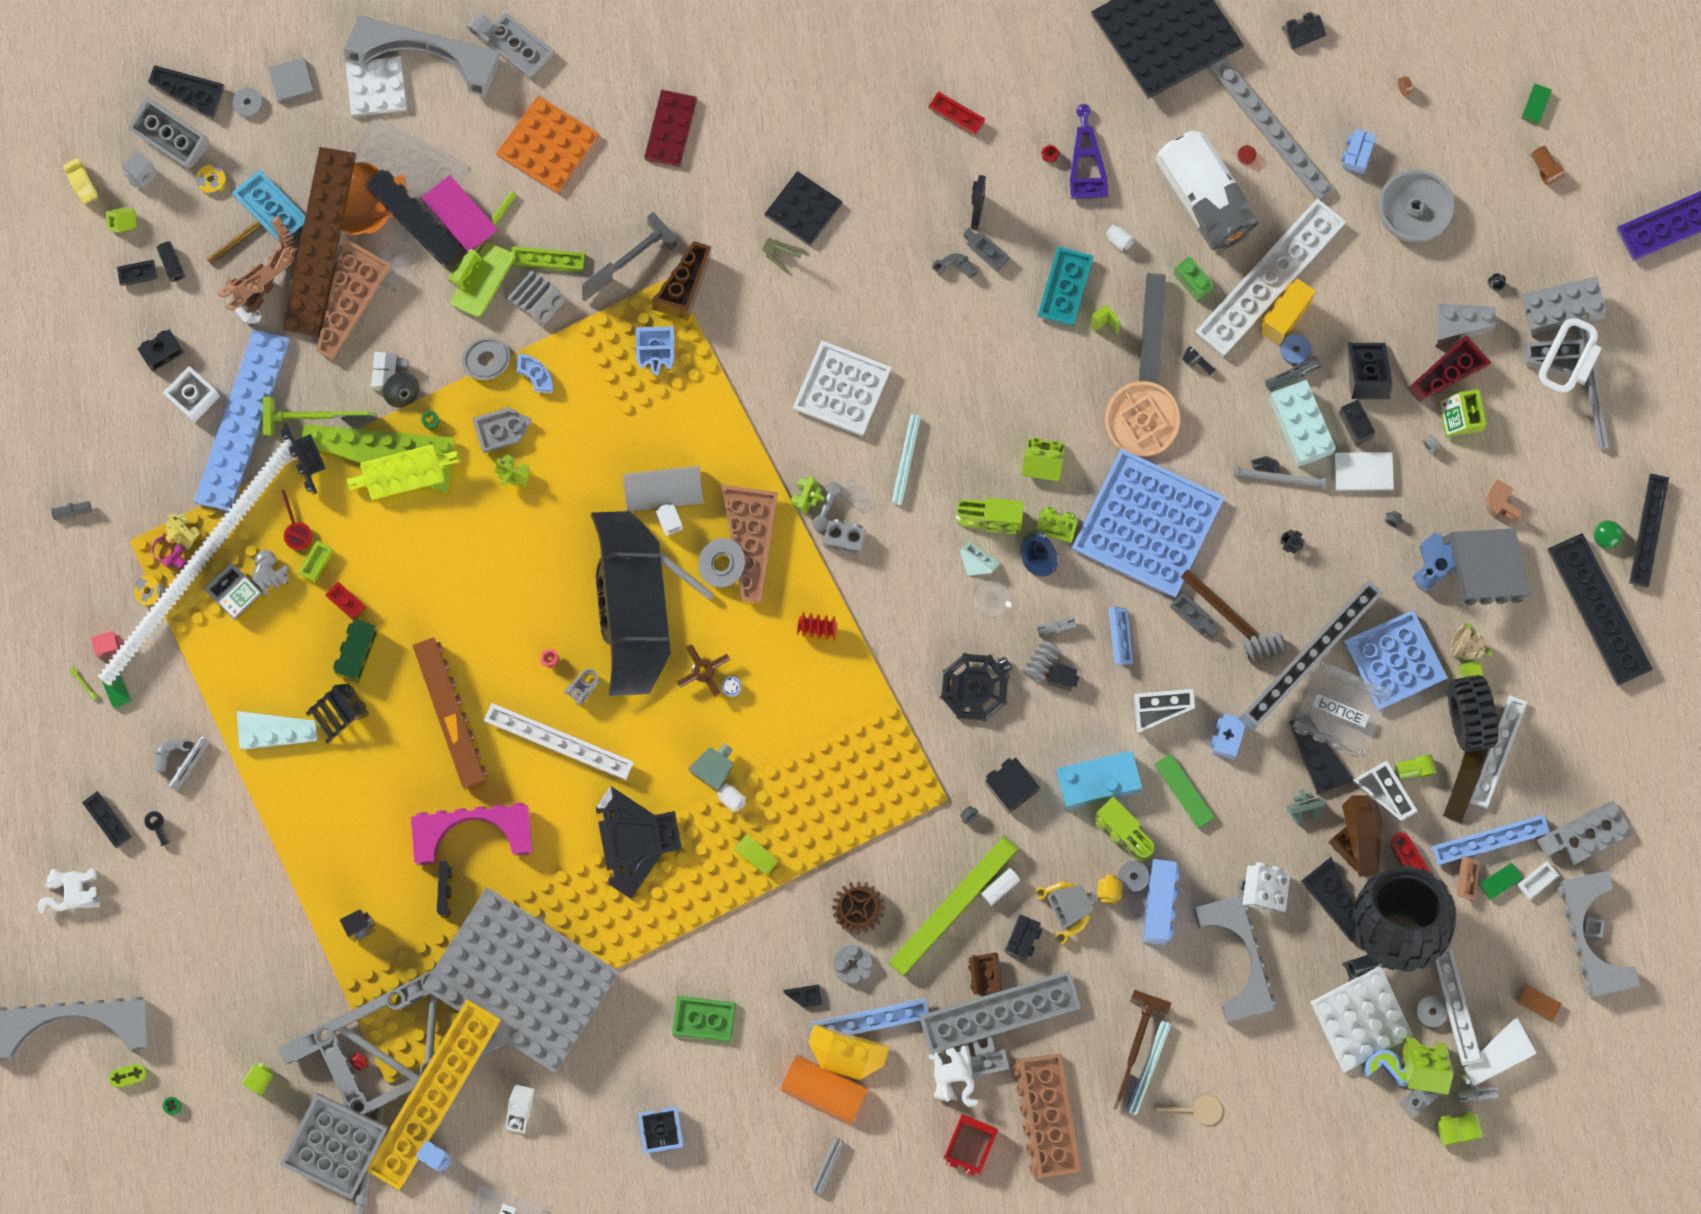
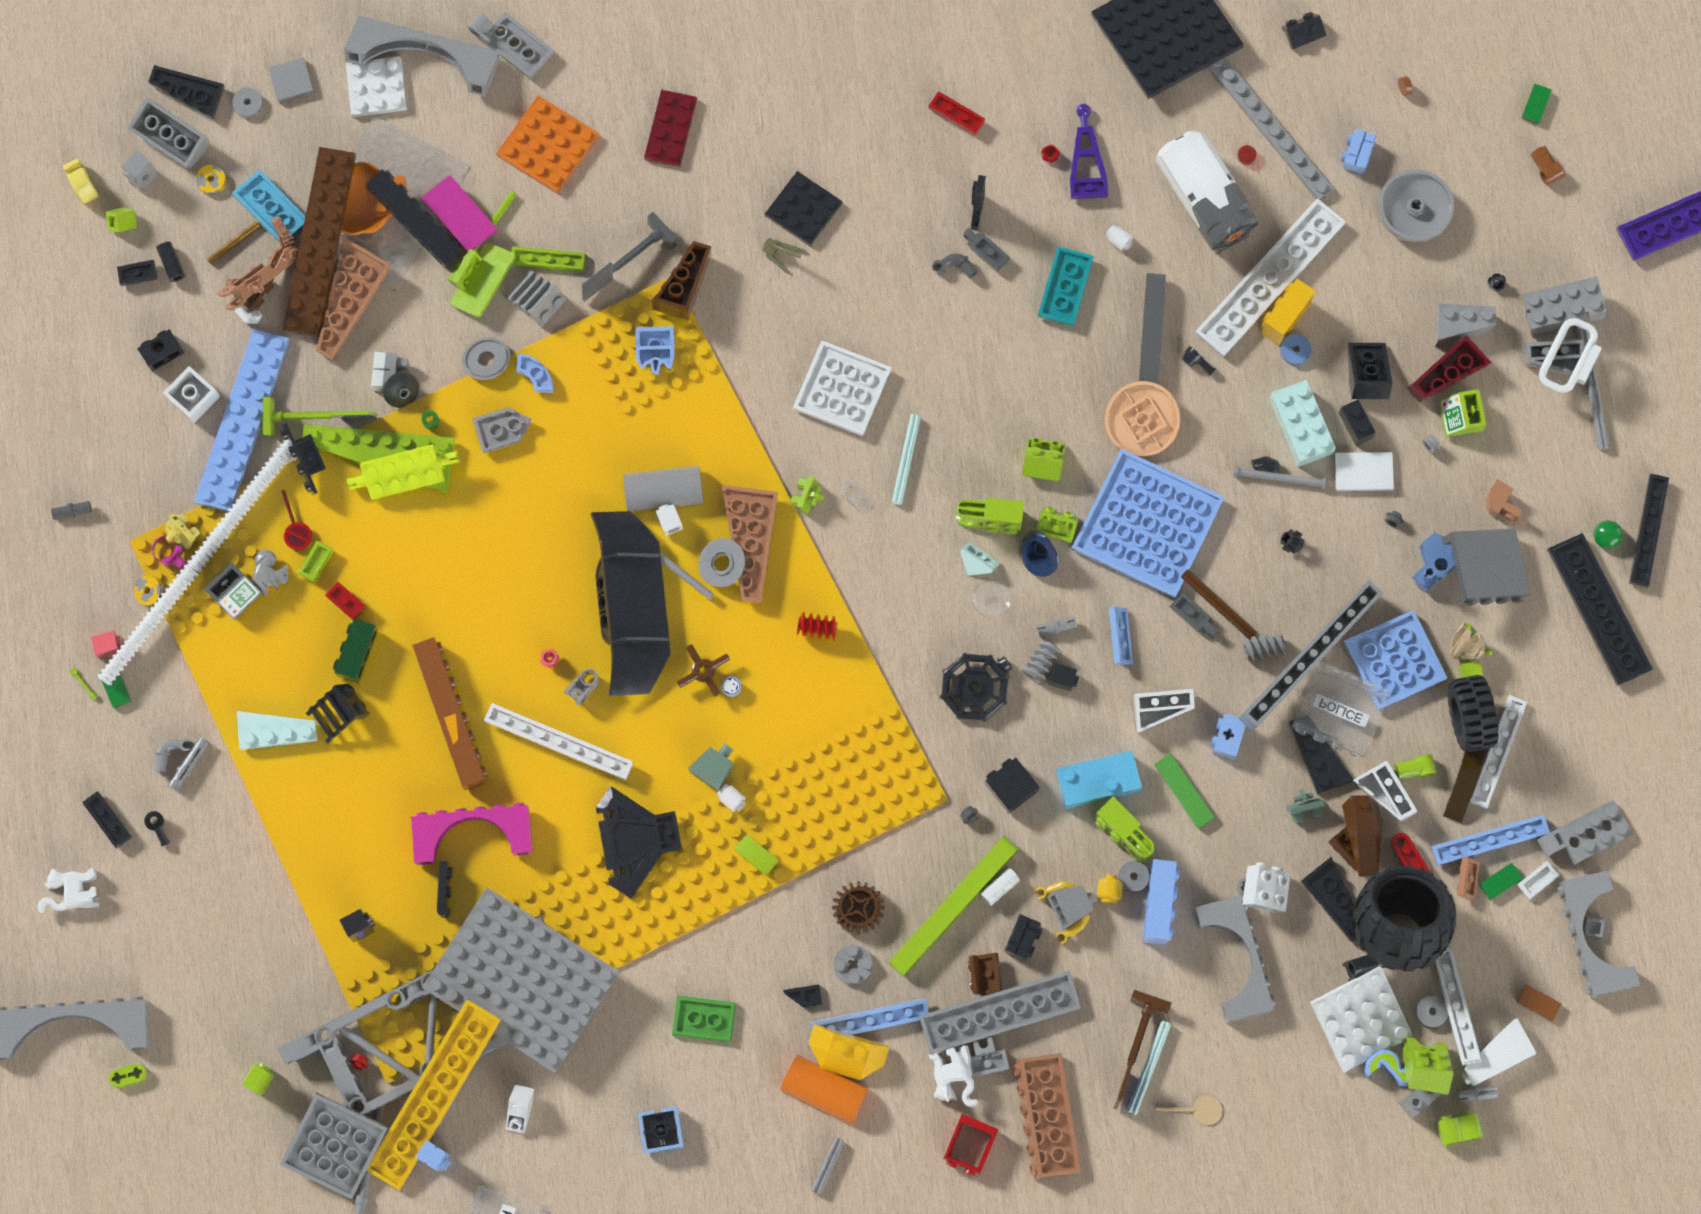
green bush [163,1097,182,1116] -> none
lime hips [495,455,530,487] -> none
light grey bar [813,482,841,533] -> none
light grey brick [823,520,866,555] -> none
lime panel [1090,304,1121,335] -> none
bright green brick [1173,256,1214,302] -> none
dark grey pin [1265,357,1321,391] -> none

